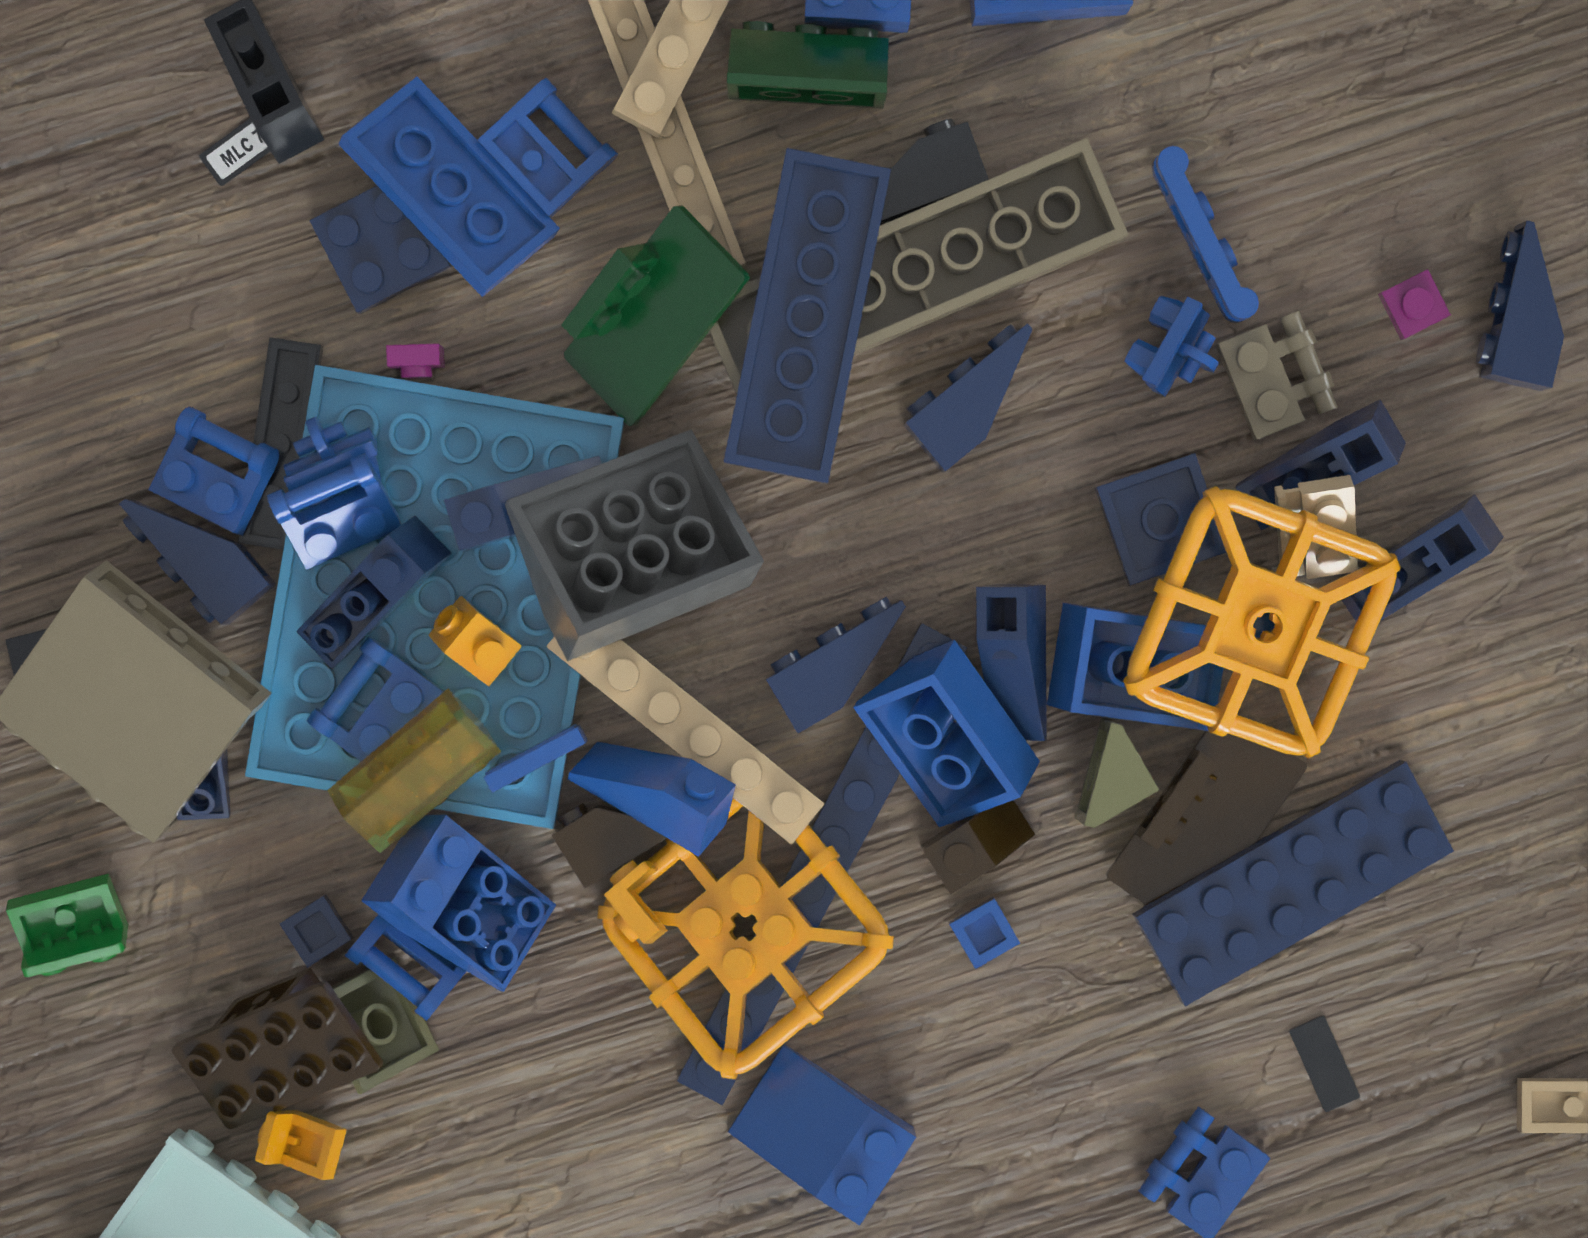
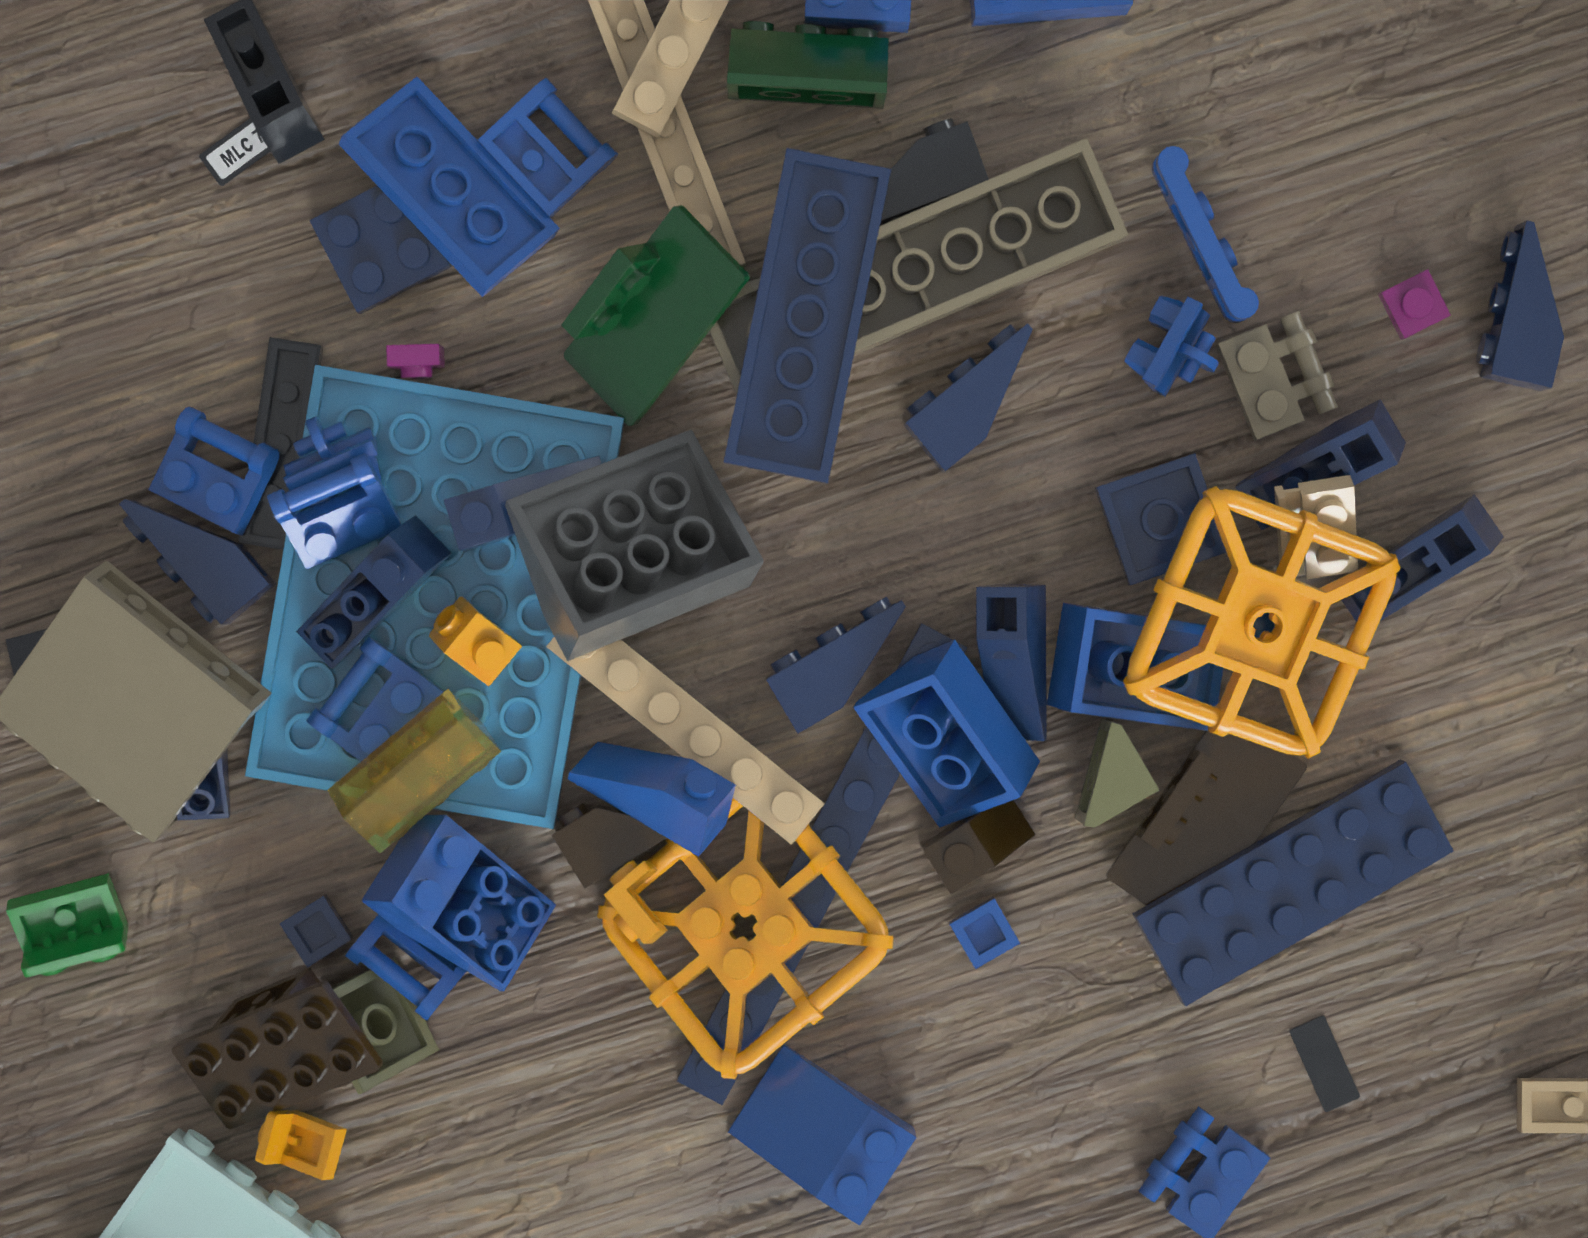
blue tile [484,724,588,793] -> none

